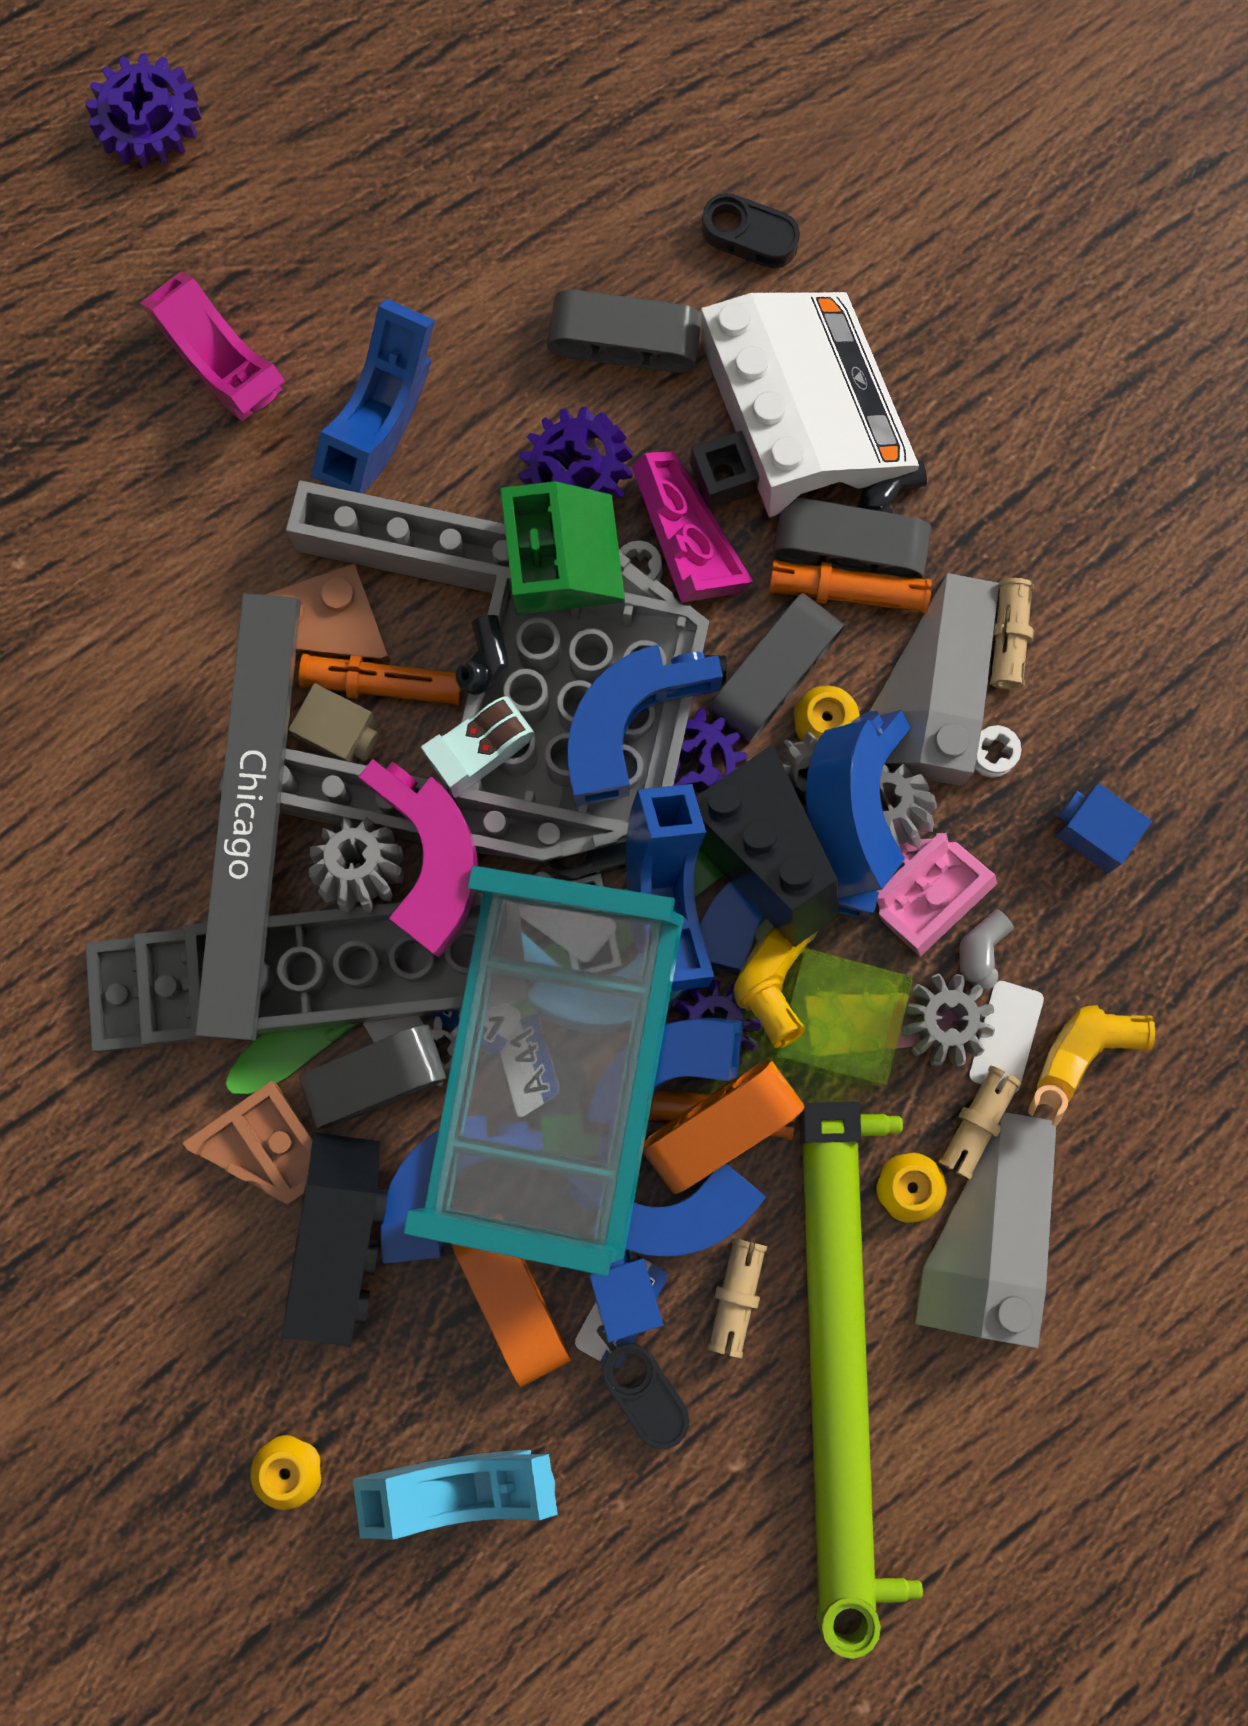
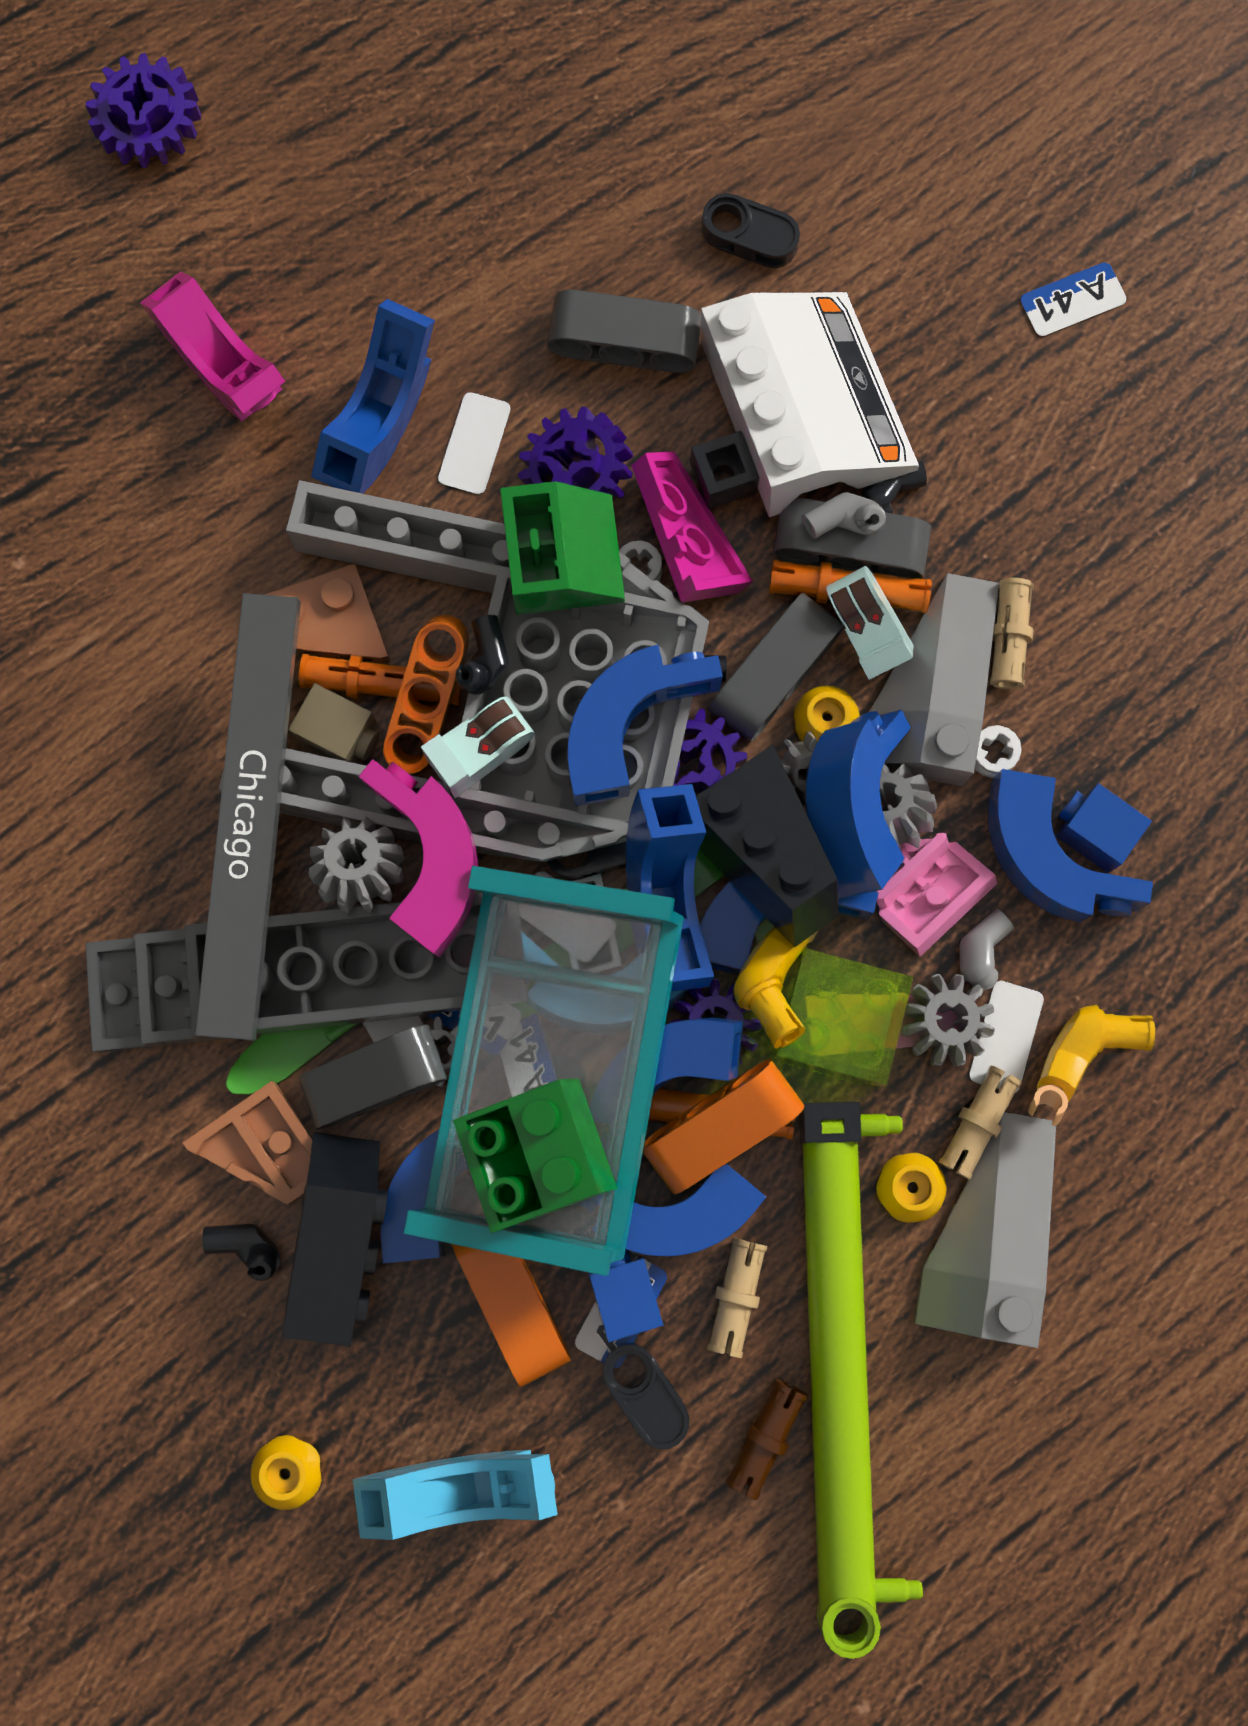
none -> black arm [202,1224,281,1281]
none -> orange beam [383,614,469,774]
none -> white sticker [438,392,510,494]
none -> green slope [453,1078,618,1233]
none -> reddish brown pin [725,1378,808,1500]
none -> light grey arm [802,492,886,539]
none -> light aqua leg [826,566,914,680]
none -> blue arch [988,769,1153,923]
none -> sticker [1021,263,1126,336]

